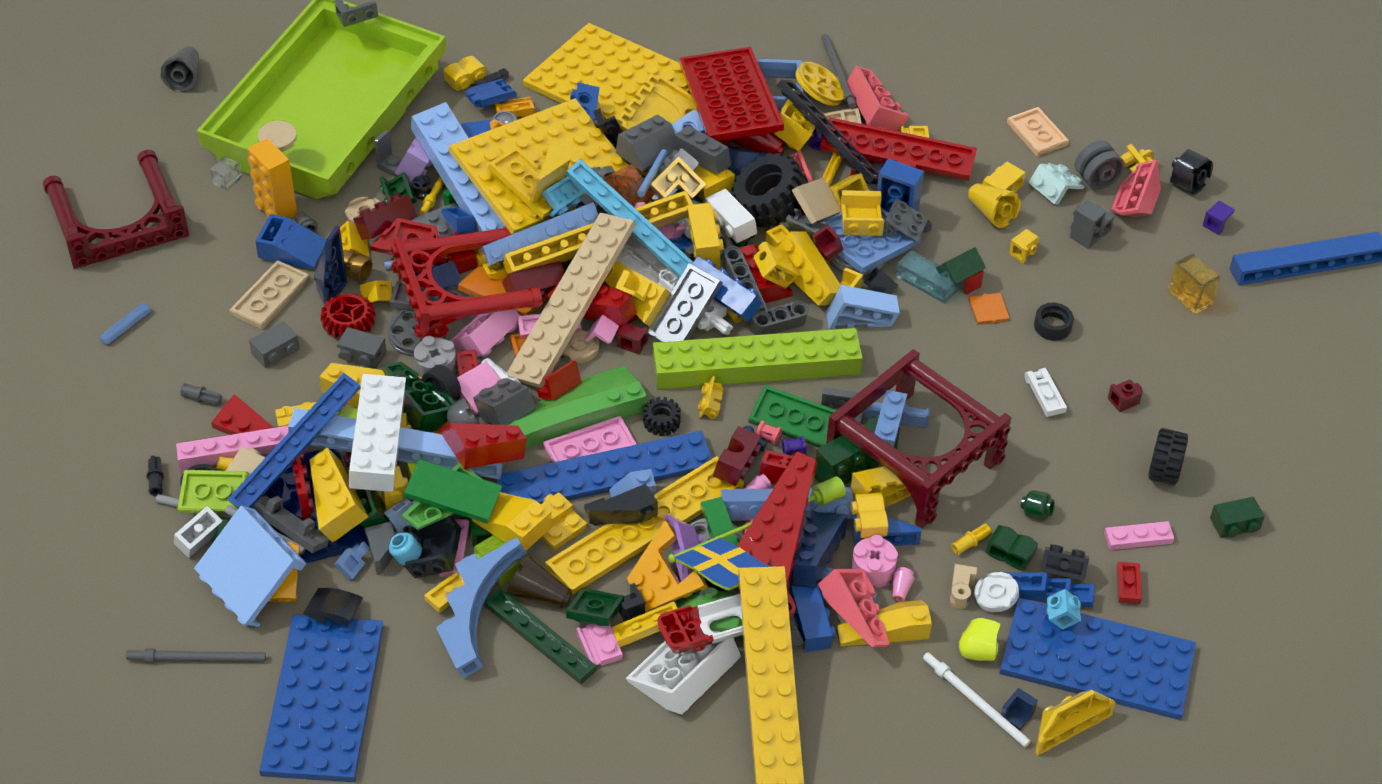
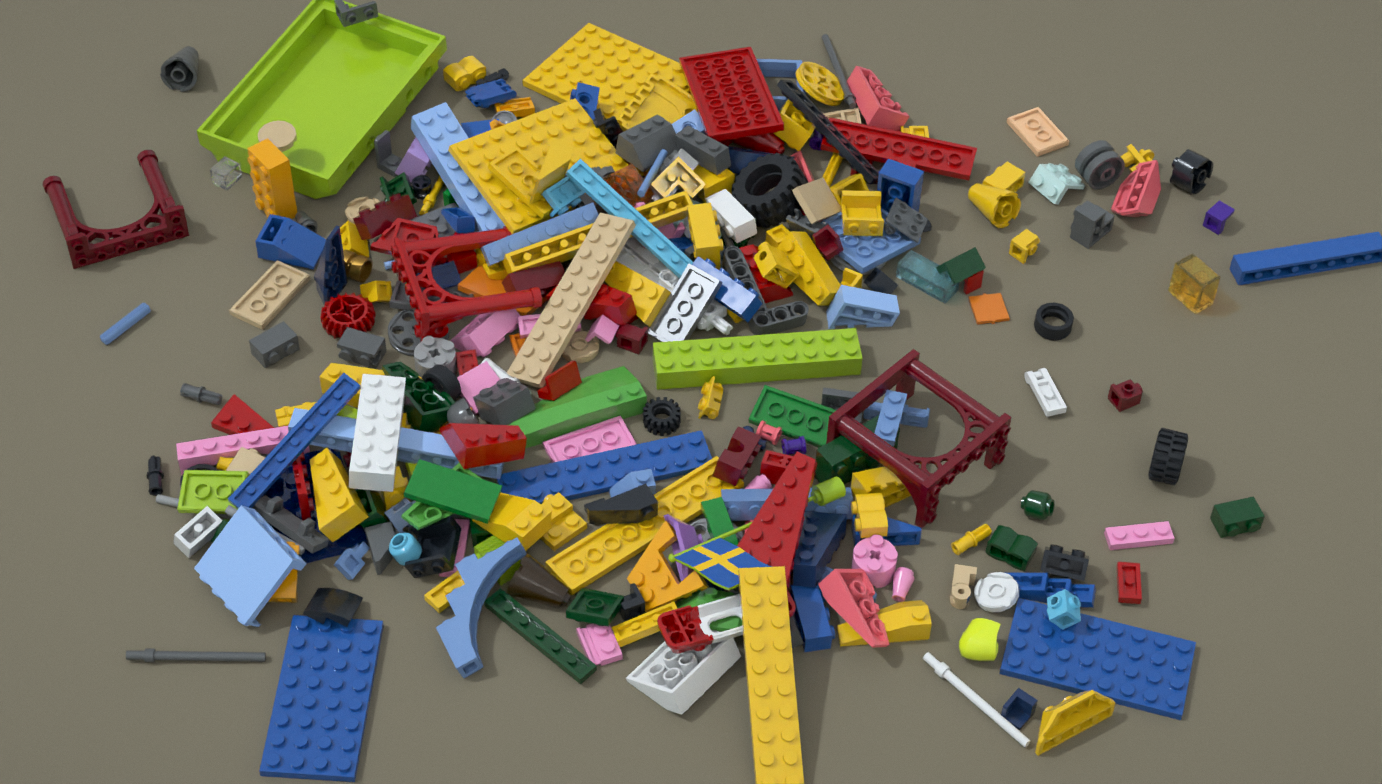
yellow panel [615,270,652,302] -> none

